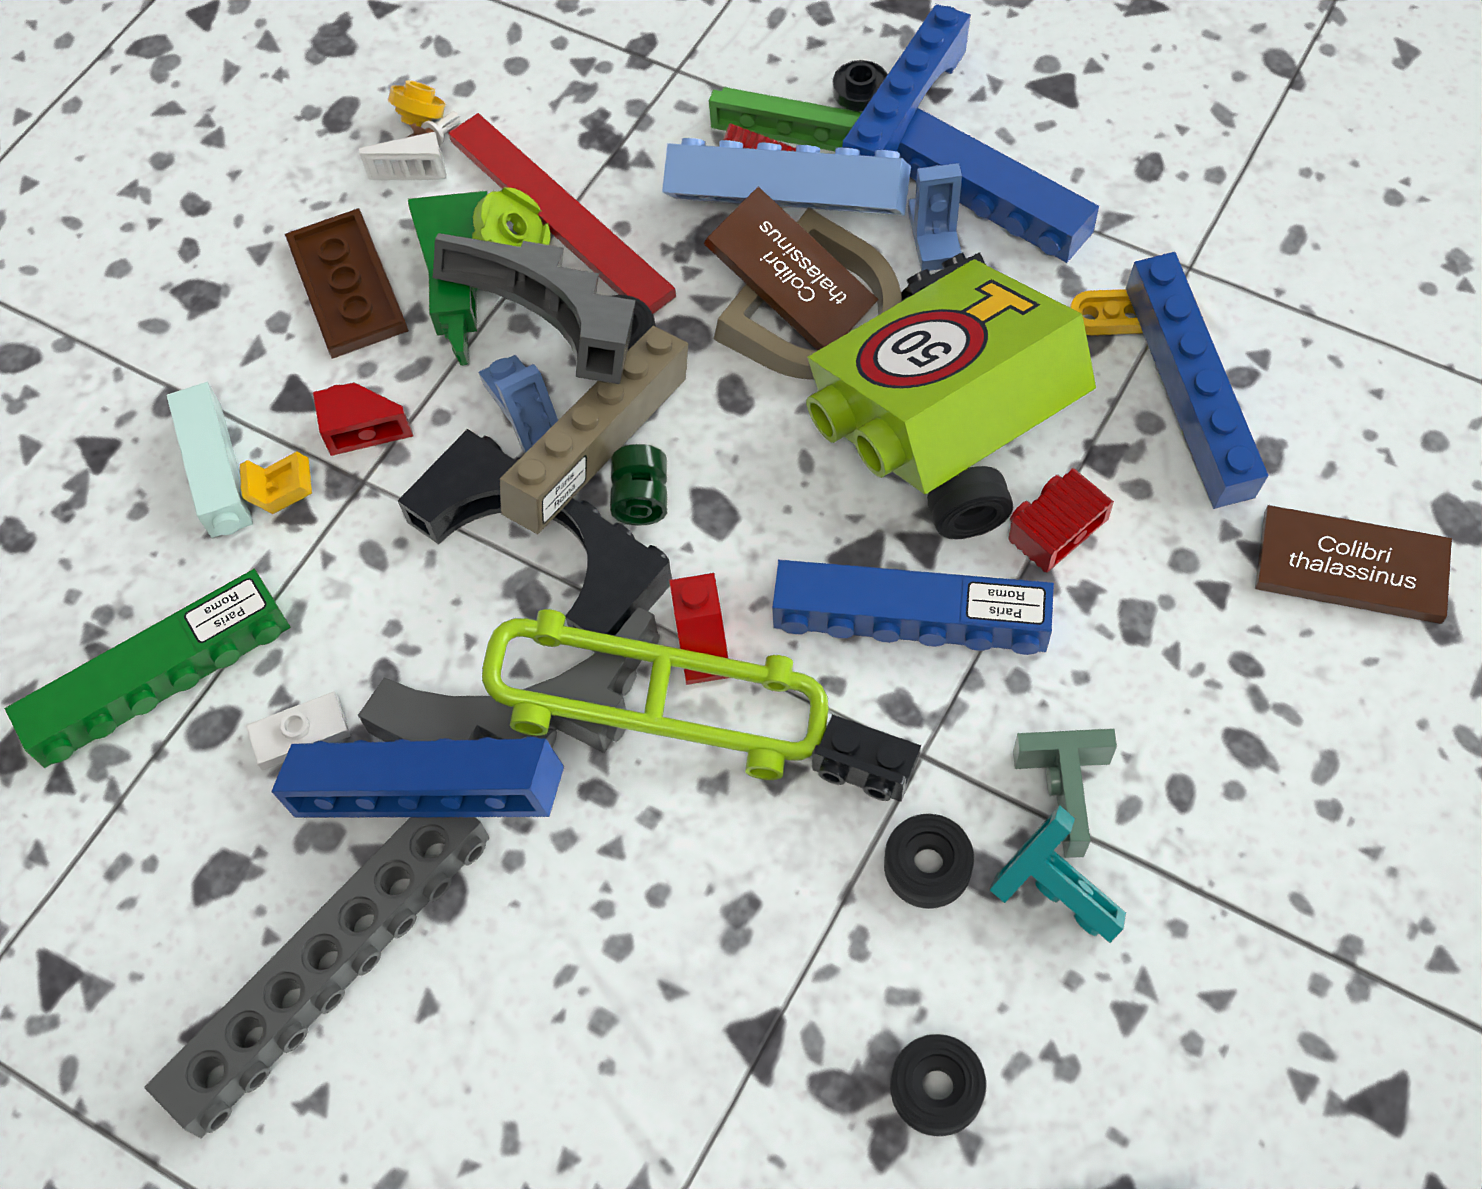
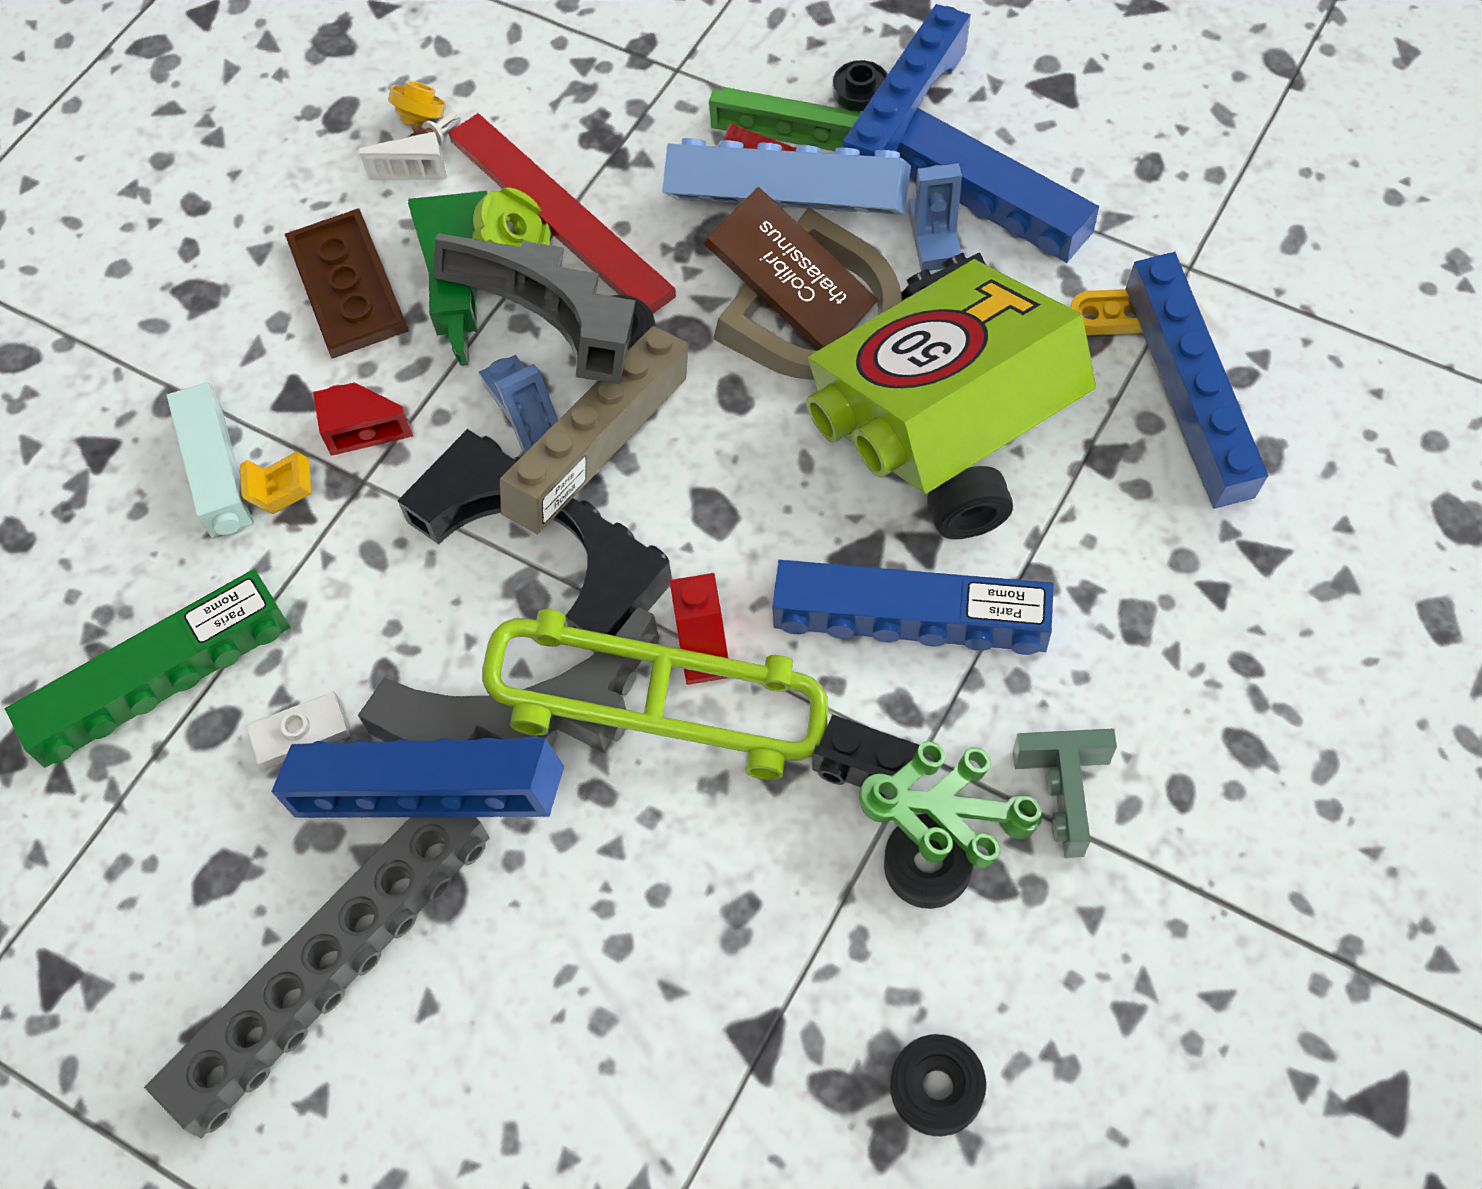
dark green wheel [610,444,667,526] -> none
teal bracket [989,805,1126,943] -> none
red brick [1008,468,1114,573] -> none
reddish brown tile [1255,505,1452,624] -> none
none -> plant [859,741,1042,868]

